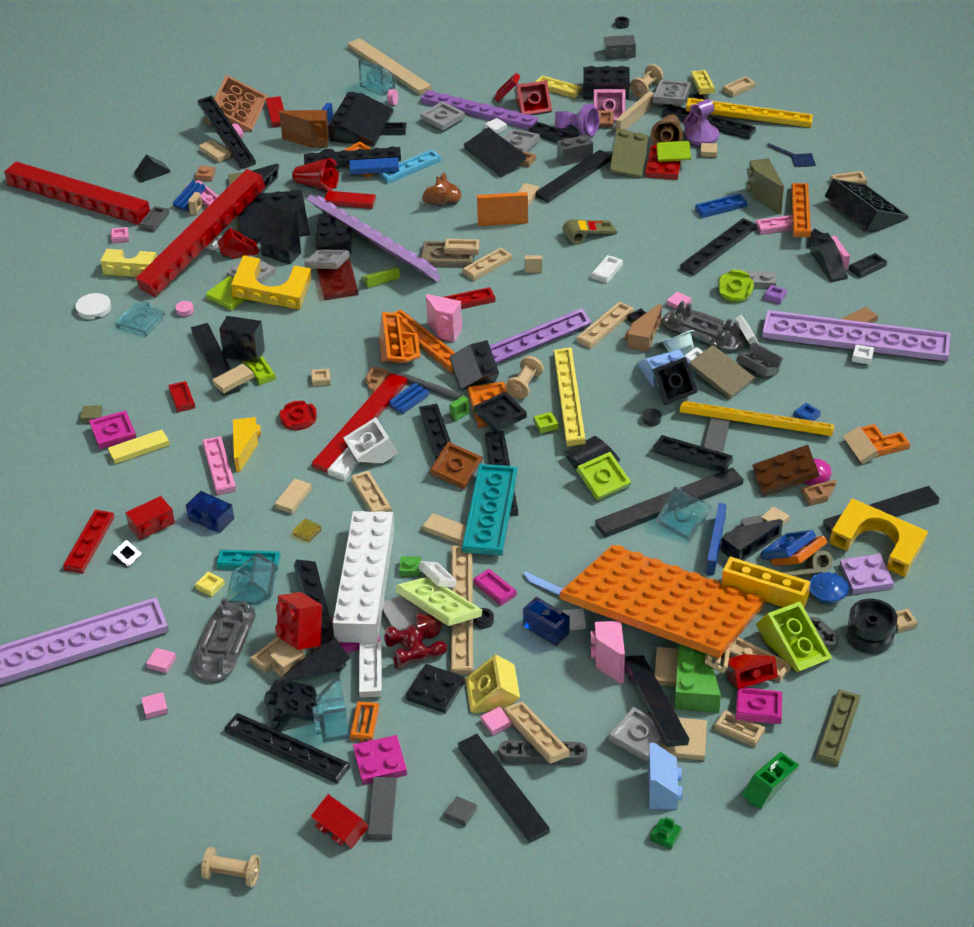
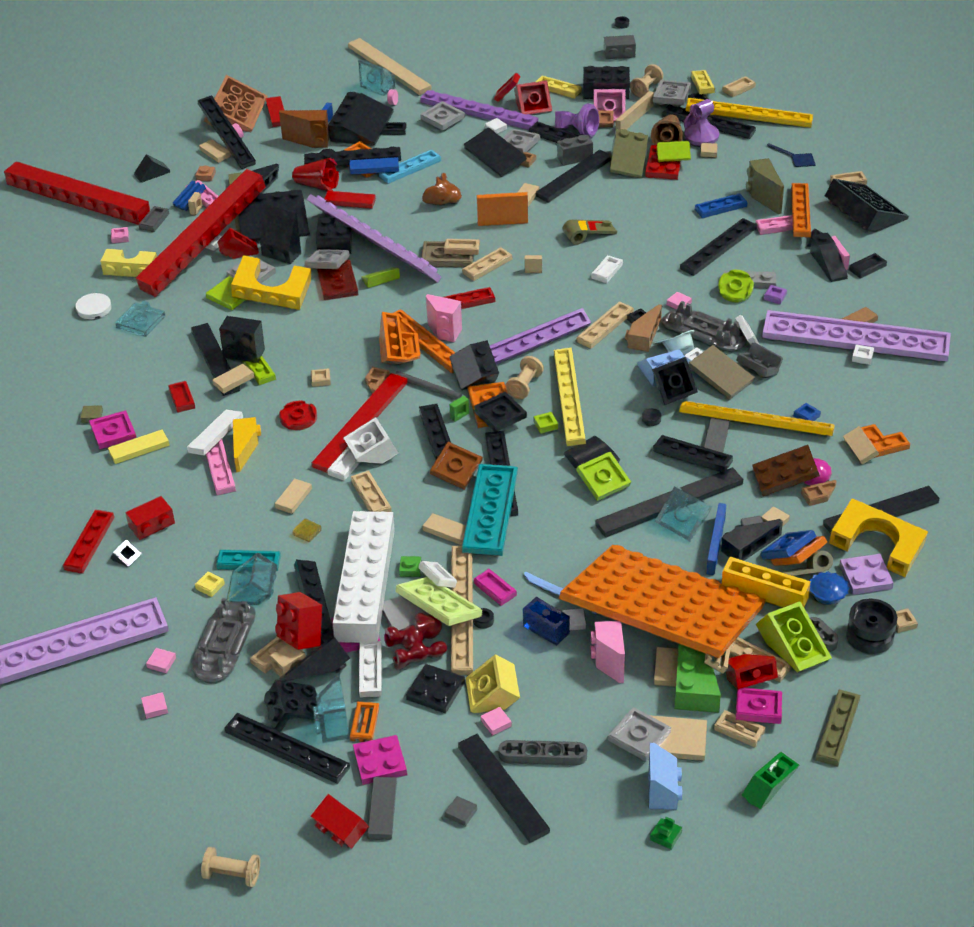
bright pink tile [175,301,194,317] -> none
clear blue brick [186,491,235,533] -> none
blue tile [389,383,429,414] -> none
tan tile [503,701,569,764] -> none
black tile [624,655,690,747] -> none
none -> white tile [187,410,243,455]

